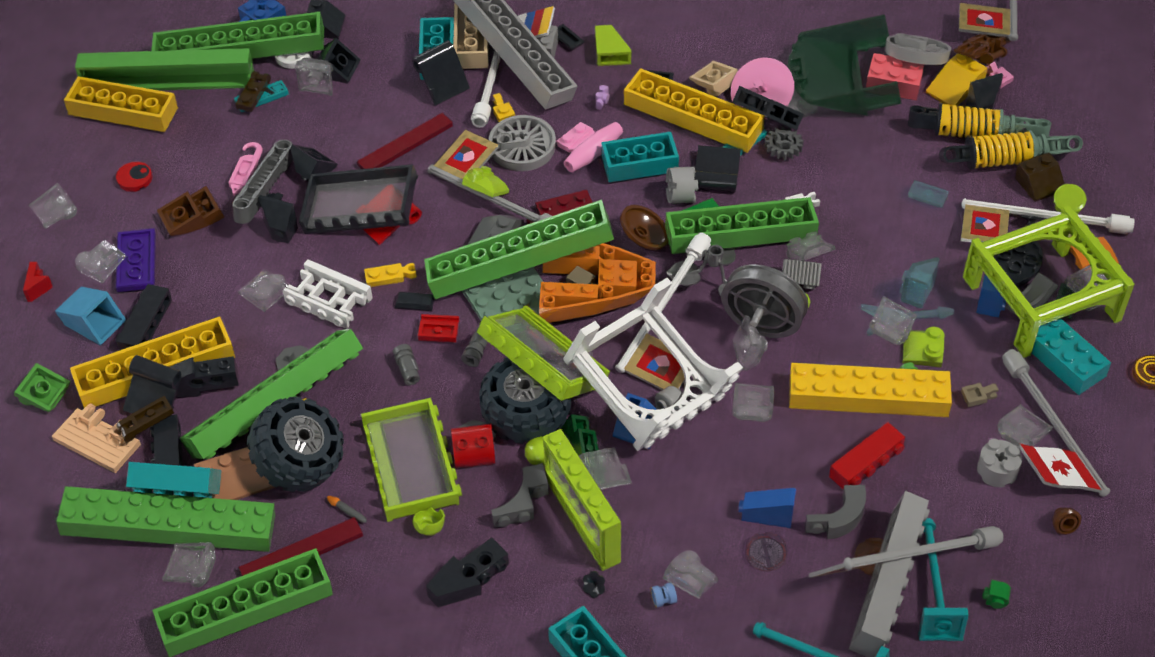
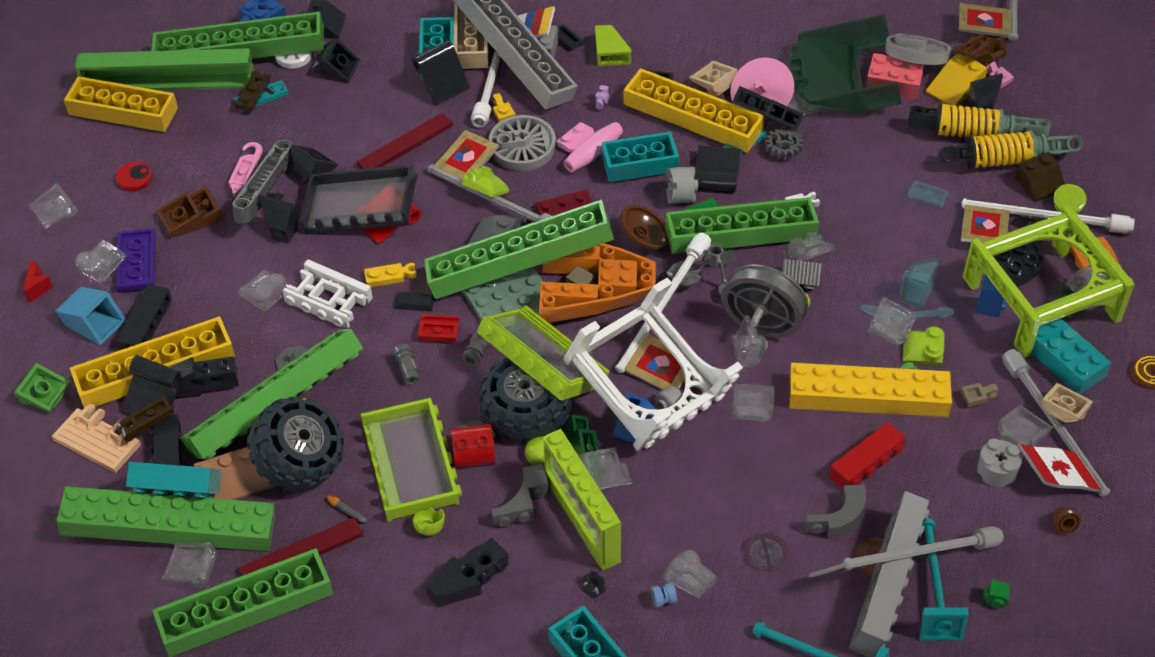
clear slope [295,58,333,96] -> none
blue slope [738,488,796,528] -> none
dark grey arch [1006,273,1059,315] -> none
none -> tan slope [1041,383,1093,423]

